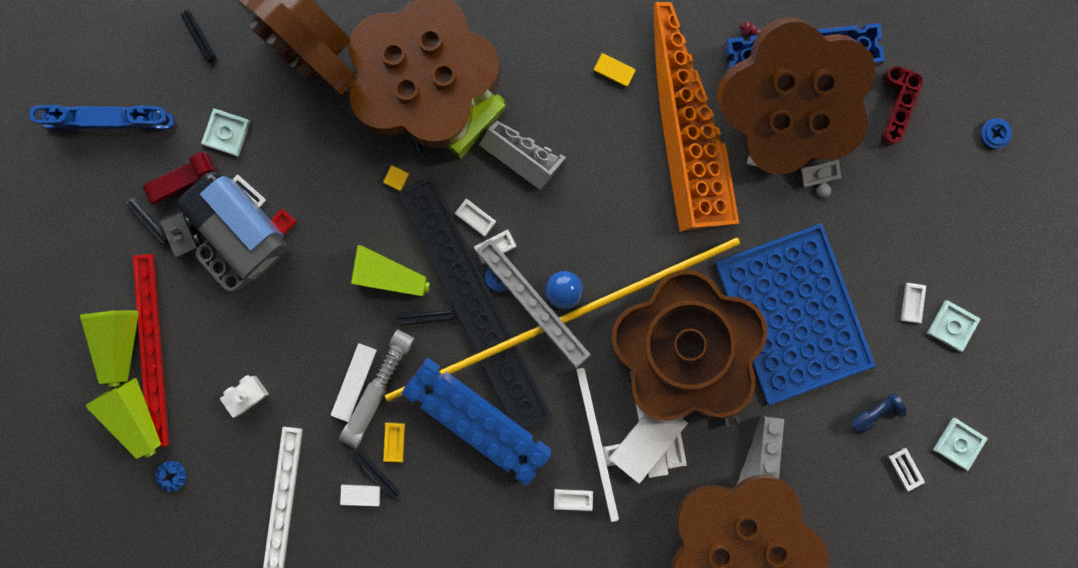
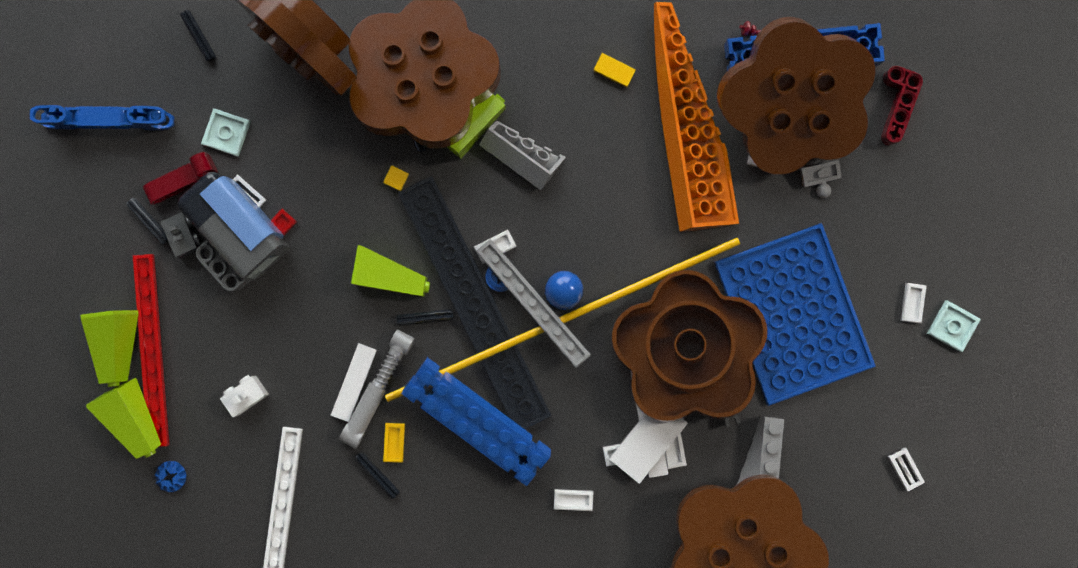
white tile [340,485,381,506] -> none
white tile [454,199,496,237] -> none
white tile [576,368,619,522] -> none
dark blue piece [852,392,907,434] -> none
light aqua tile [933,418,988,471] -> none
blue gear [981,118,1012,149] -> none

